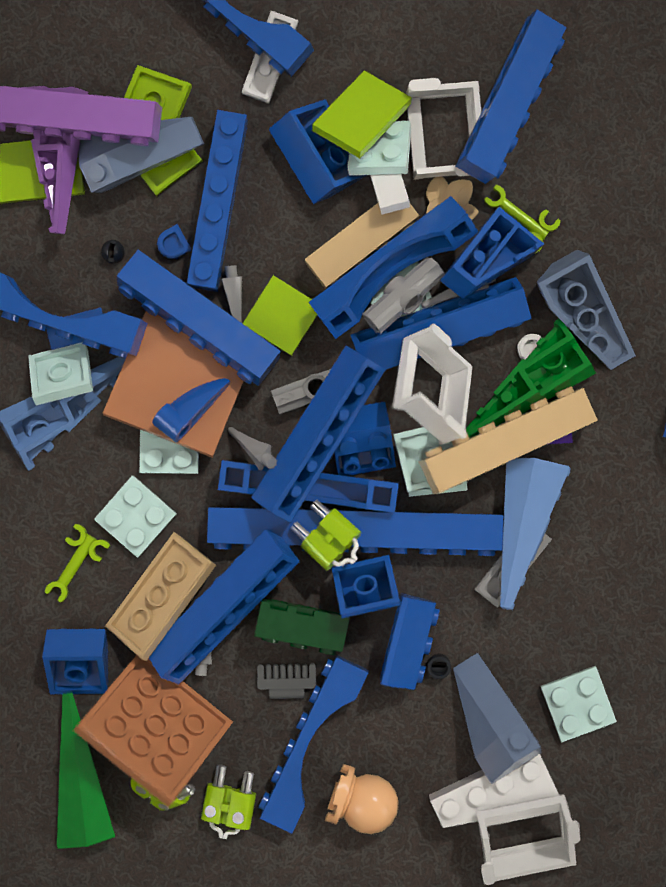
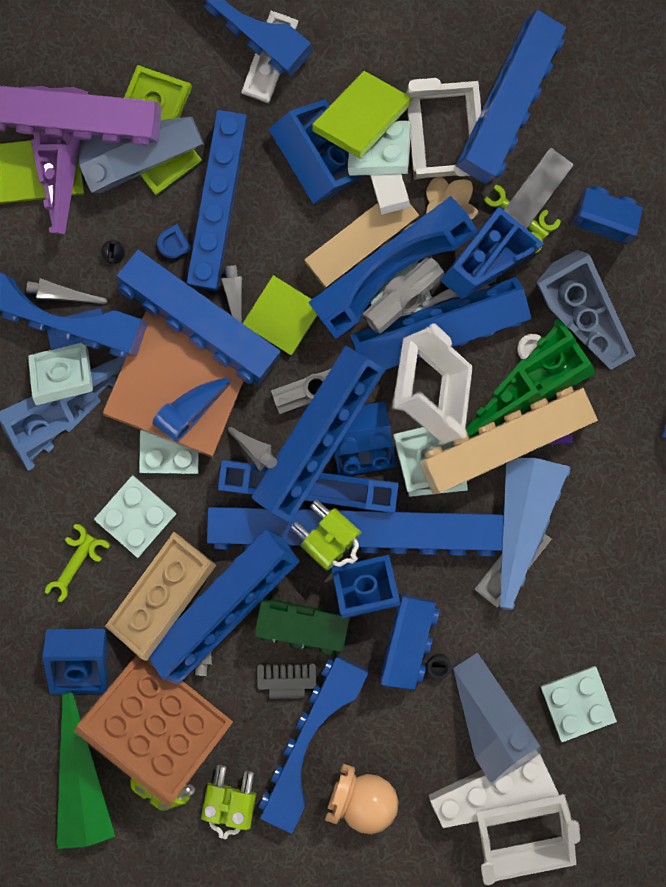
none -> light grey piece [26,278,107,305]
none -> tile [504,148,574,229]
none -> blue slope [572,186,643,244]

